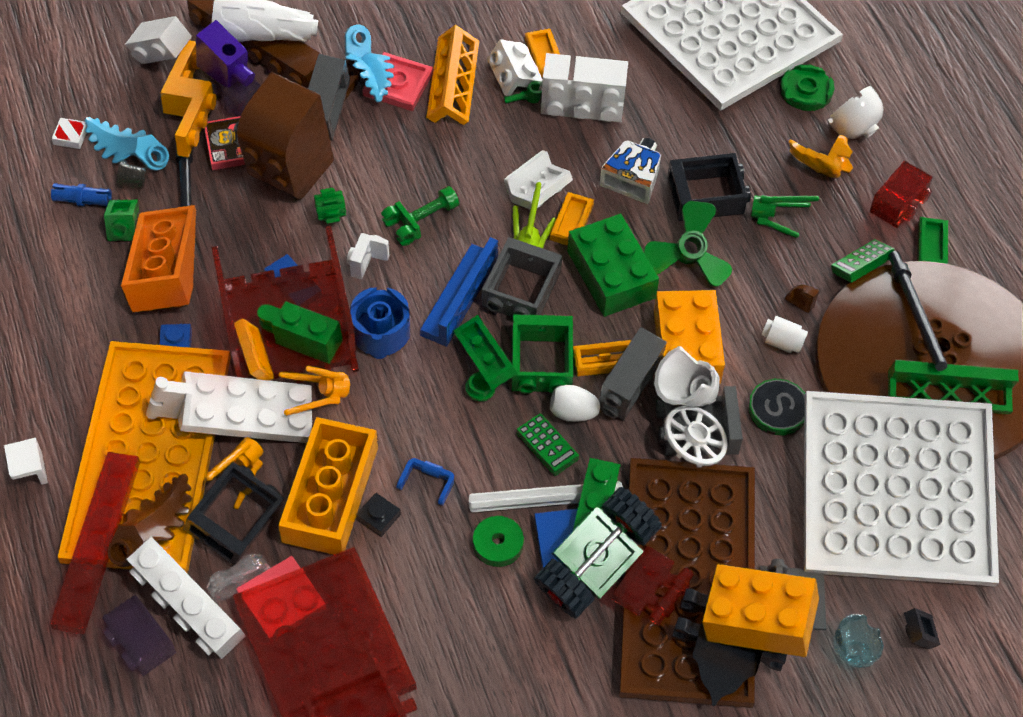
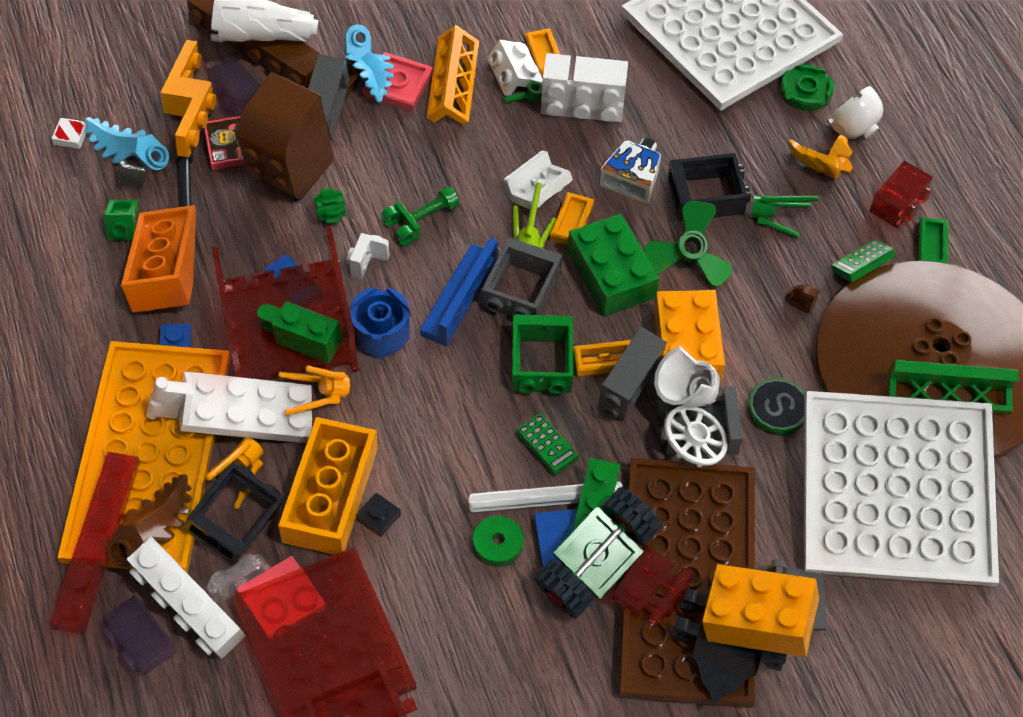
white panel [4,438,48,485] -> none
blue pin [51,183,112,207] -> none
white brick [125,16,192,64] -> none
dark purple torso [196,20,255,87] -> none
light orange tile [234,318,274,381] -> none
blue piece [396,458,454,506] -> none
green plate [453,315,518,390] -> none
green plate [465,372,496,402] -> none
white animal [550,385,600,422] -> none
white brick [762,316,808,353] -> none
clear light blue hair [833,614,884,668] -> none
black bar [888,251,947,371] -> none
black plate [904,608,940,649] -> none

